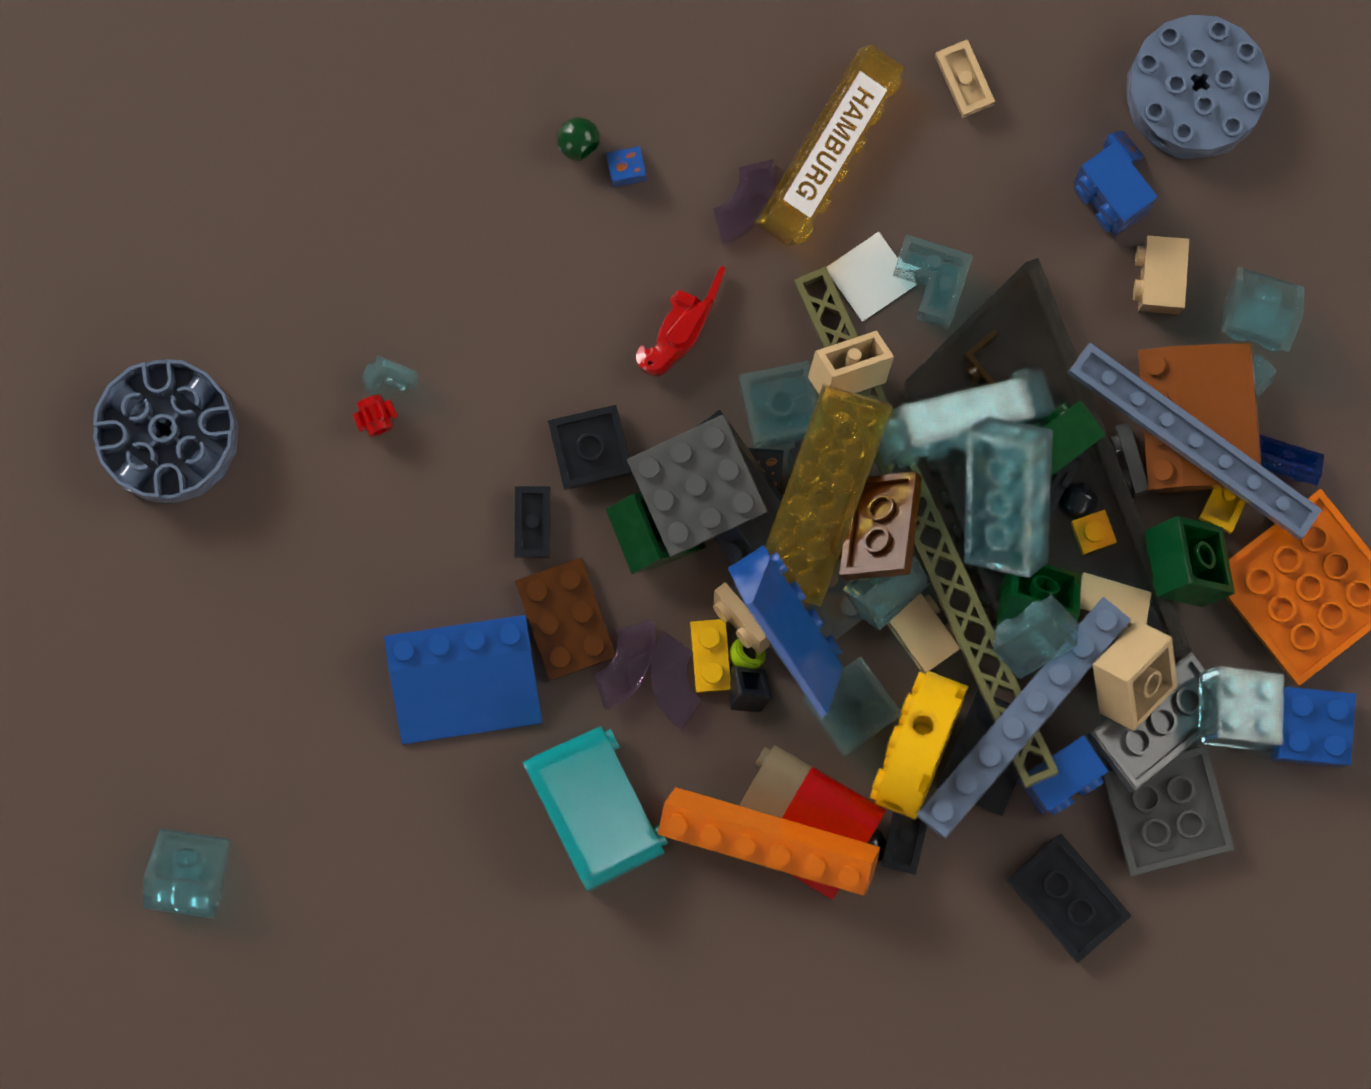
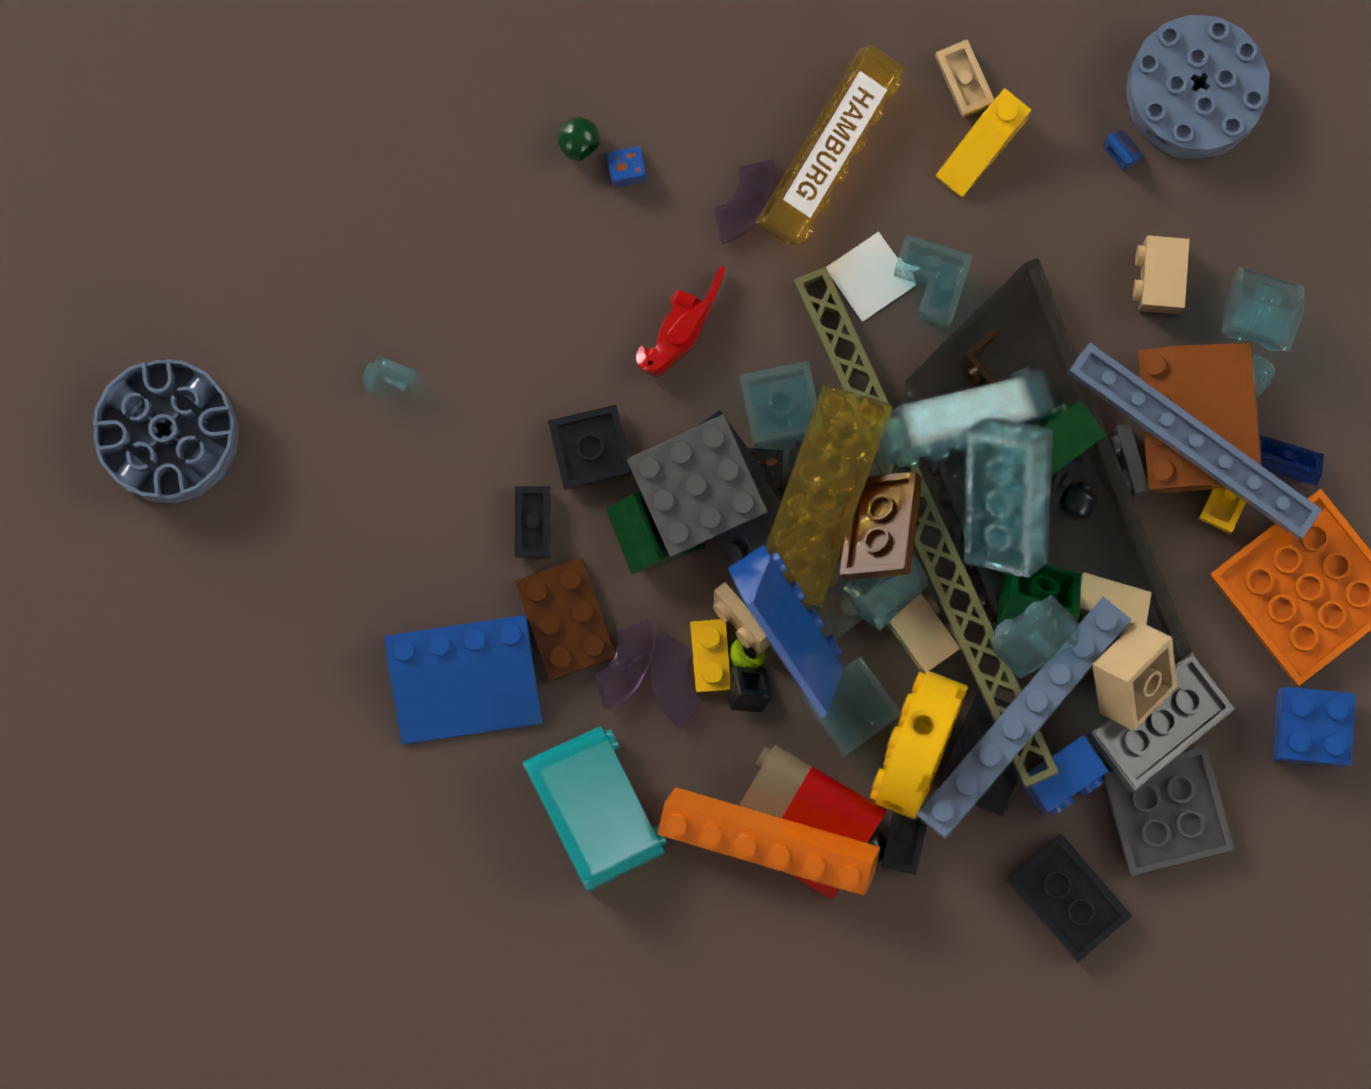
clear light blue slope [143,828,230,919] -> none
red gear [352,394,398,437] -> none
tan brick [808,330,894,403] -> none
light orange plate [1070,509,1117,556] -> none
blue brick [1074,142,1158,237] -> none
dark green brick [1145,516,1235,607] -> none
clear light blue brick [1198,666,1284,751] -> none
none -> yellow slope [935,88,1031,198]

